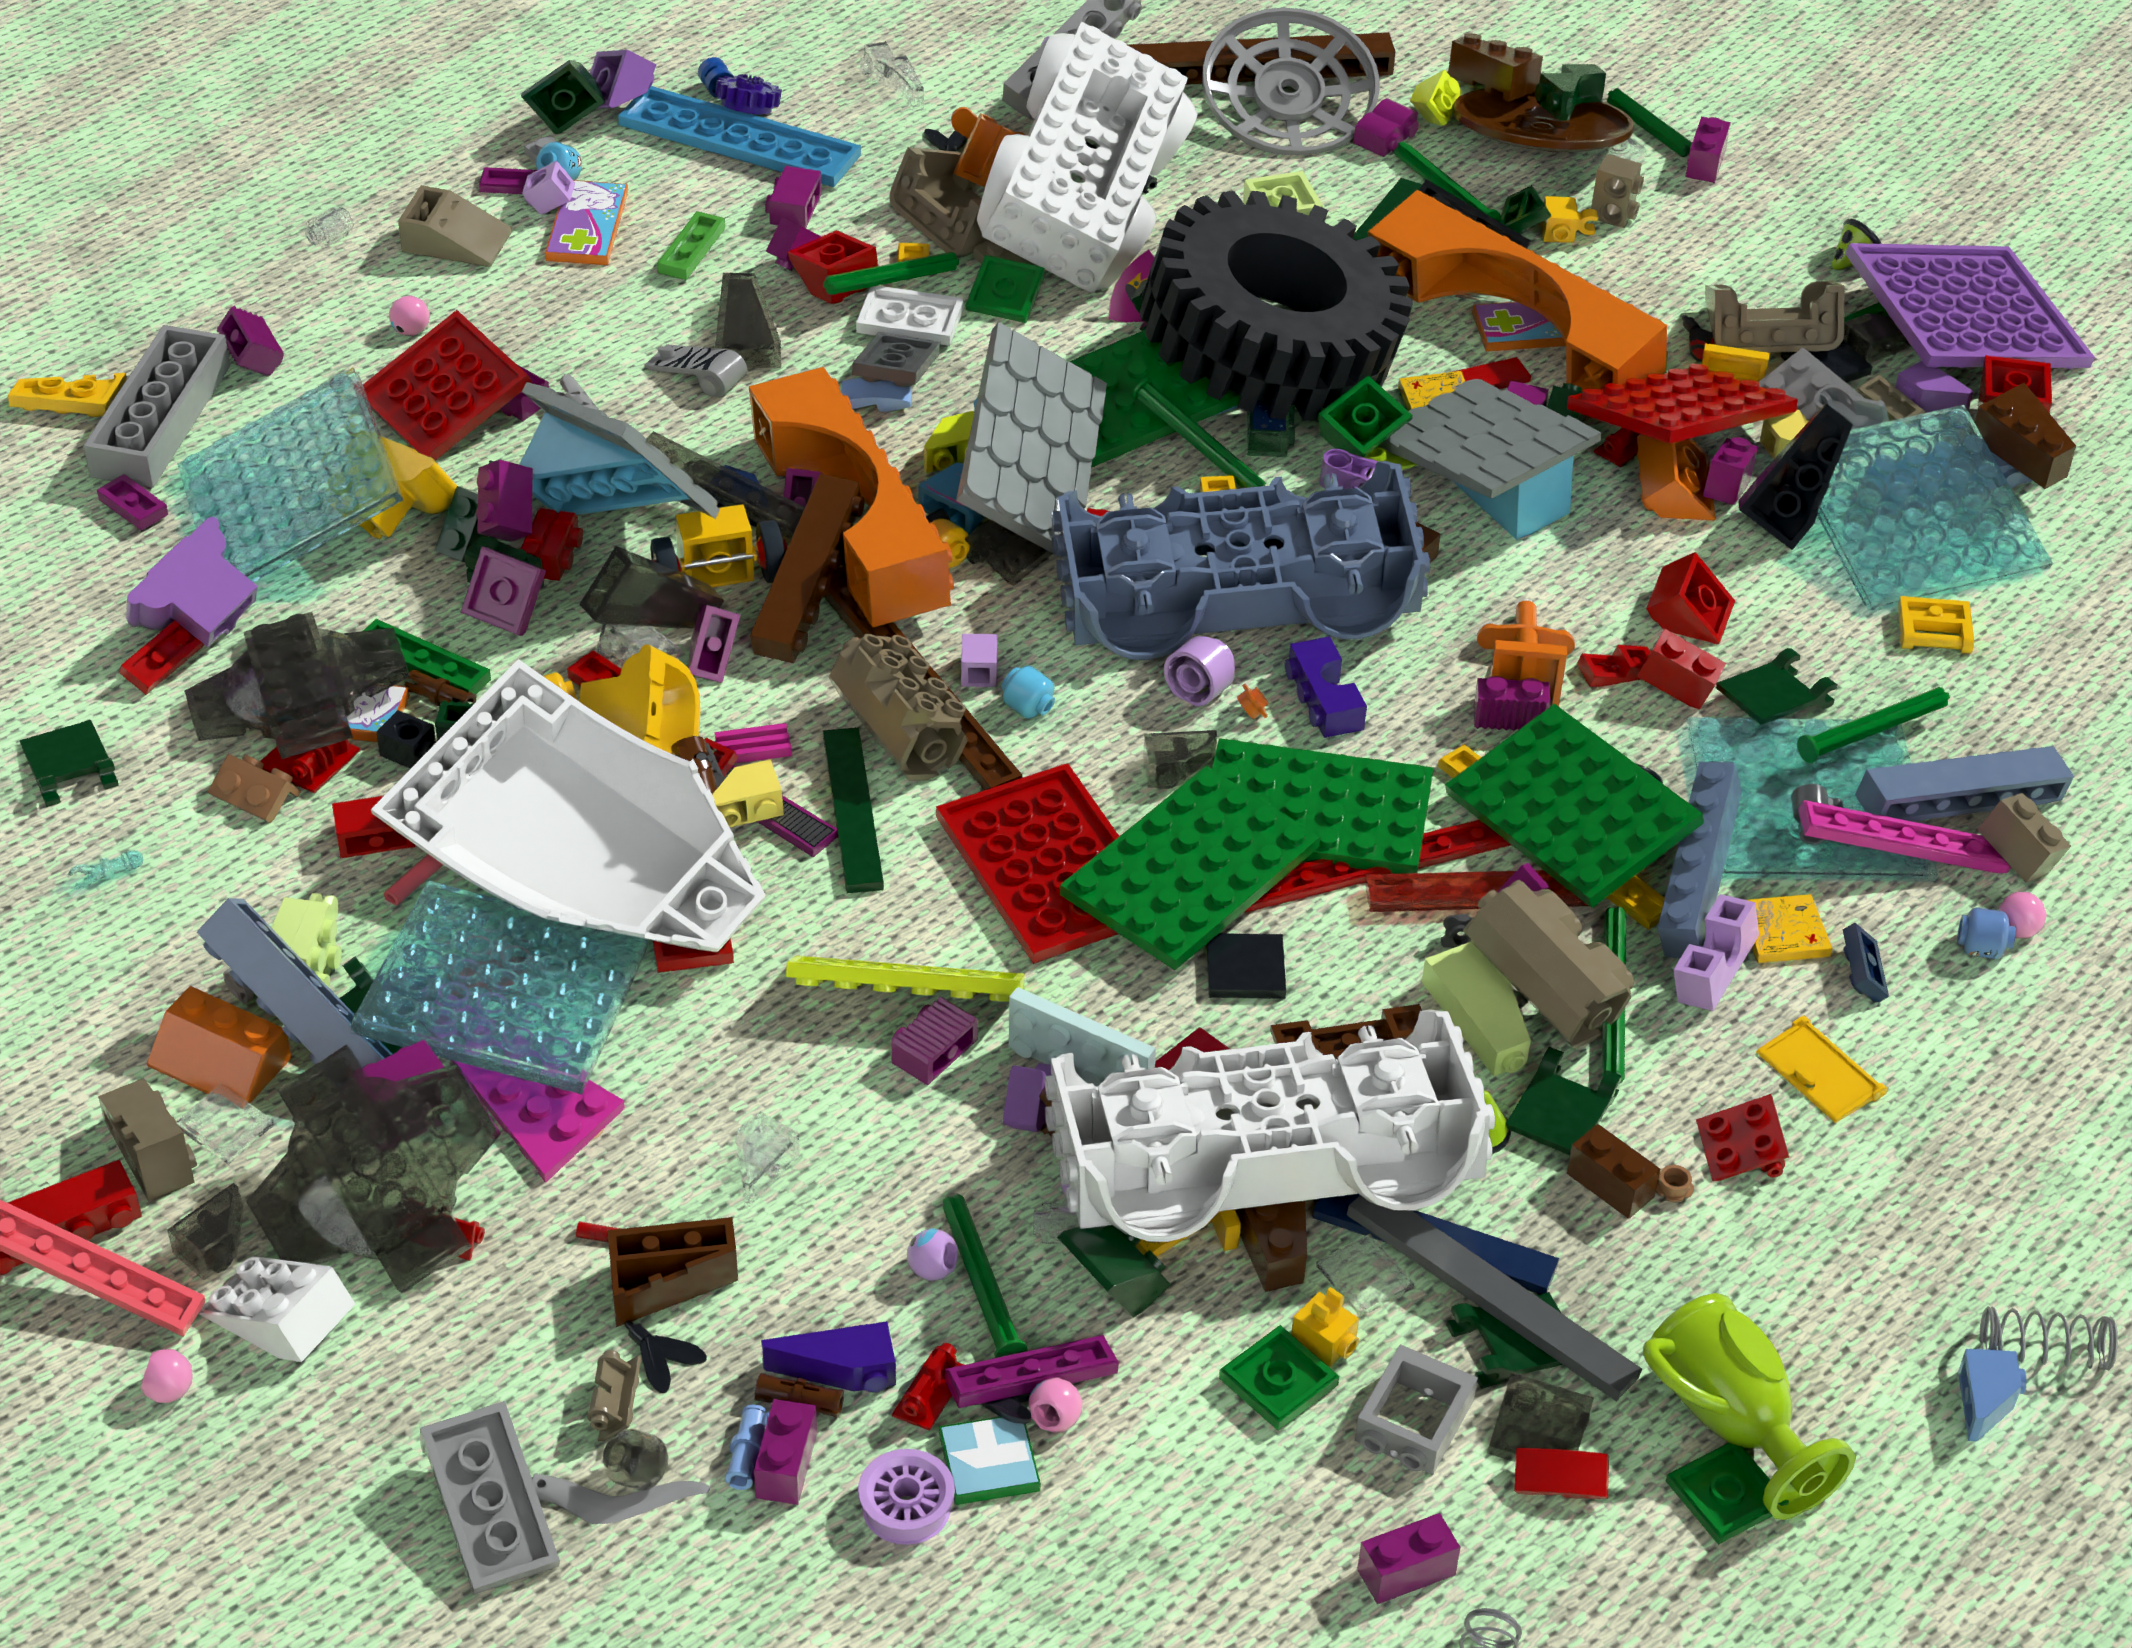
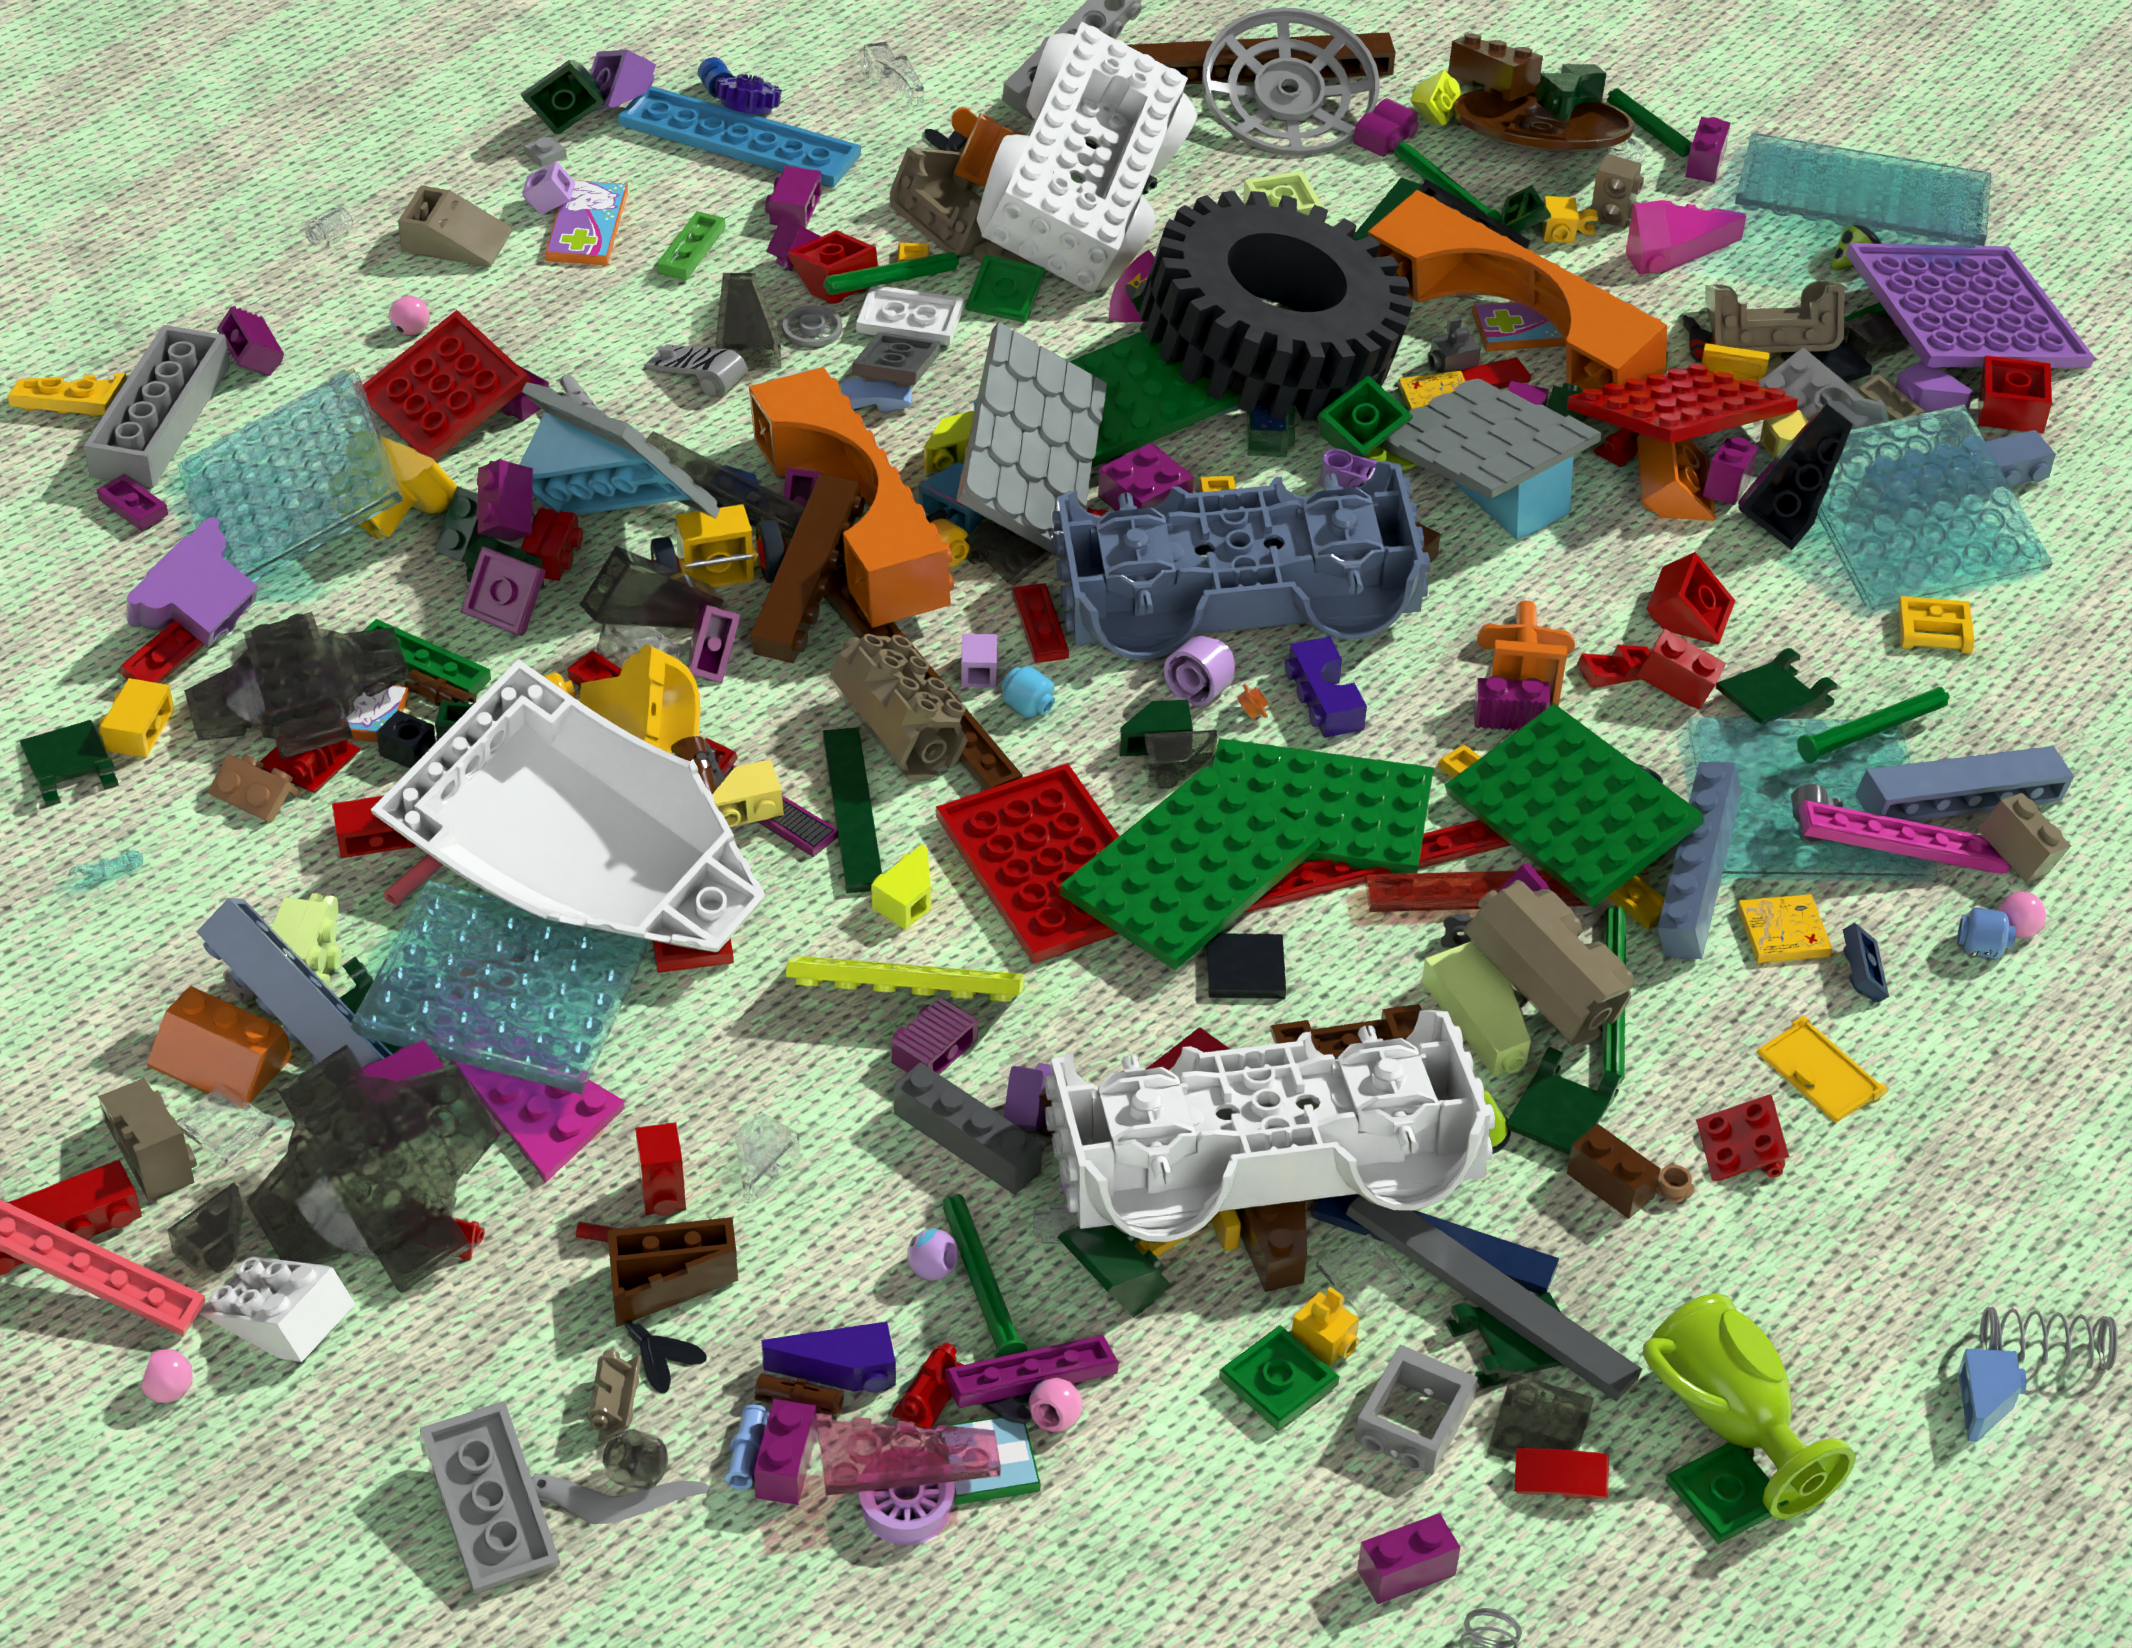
magenta tile [479,167,537,194] -> none
medium azure head [536,142,582,180] -> none
dark pink tile [714,723,792,763] -> none
light aqua plate [1008,987,1156,1087] -> none
green axle [1132,377,1266,488] -> none
lavender arch [1673,894,1759,1011] -> none
reddish brown wedge [1971,383,2076,489] -> none
none -> yellow brick [99,678,174,758]
none -> red brick [635,1122,686,1216]
none -> light grey wheel [782,306,842,348]
none -> clear pink wing [816,1414,1001,1496]
none -> neon yellow slope [871,844,931,930]
none -> dark grey brick [894,1062,1042,1195]
none -> red tile [1012,583,1069,663]
none -> magenta brick [1098,442,1194,511]
none -> dark green slope [1119,699,1193,757]
none -> dark grey brick [1427,318,1481,374]
none -> dark pink wedge [1625,200,1746,275]
none -> clear light blue plate [1735,132,1992,248]

